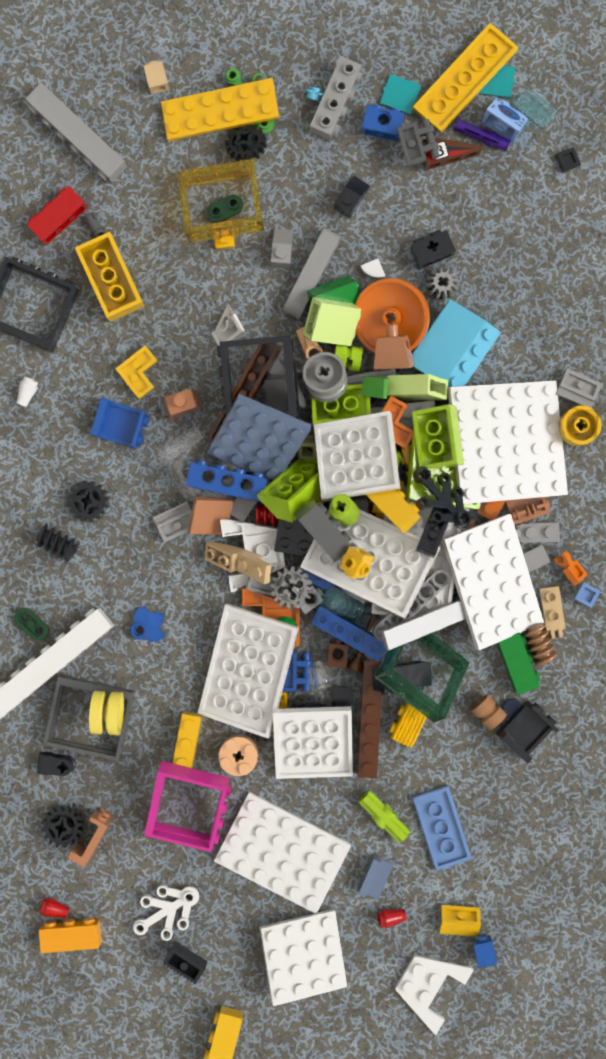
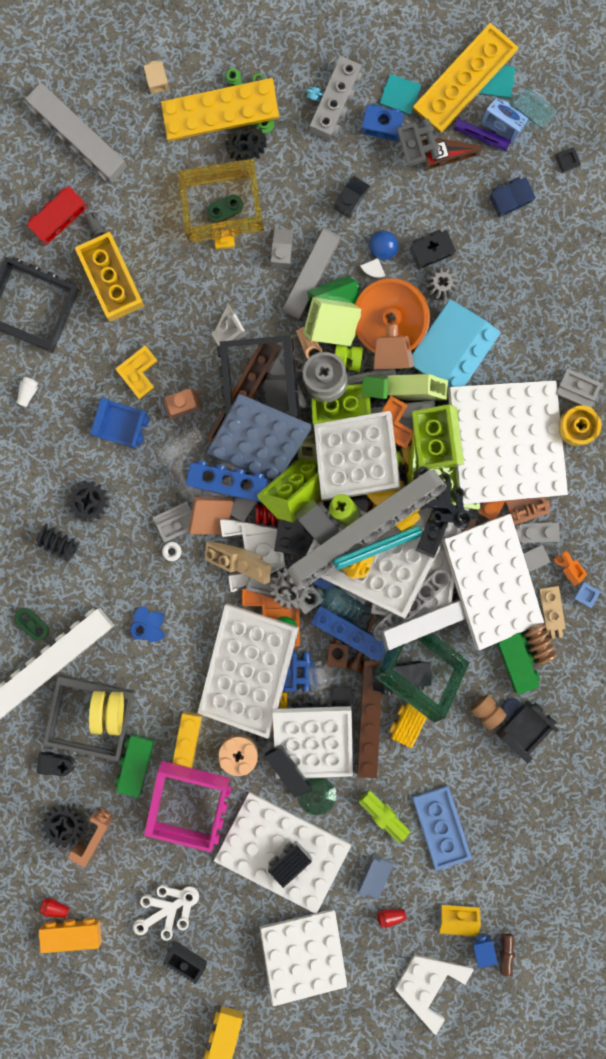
none -> green brick [115,733,155,798]
none -> white plate [162,542,182,561]
none -> black tile [264,745,311,798]
none -> black brick [268,841,312,888]
none -> light grey beam [287,470,446,589]
none -> clear green dish [298,777,336,816]
none -> teal axle [333,525,423,570]
none -> blue hair [368,230,399,260]
none -> dark blue brick [489,177,536,217]
none -> reddish brown pin [500,933,515,976]

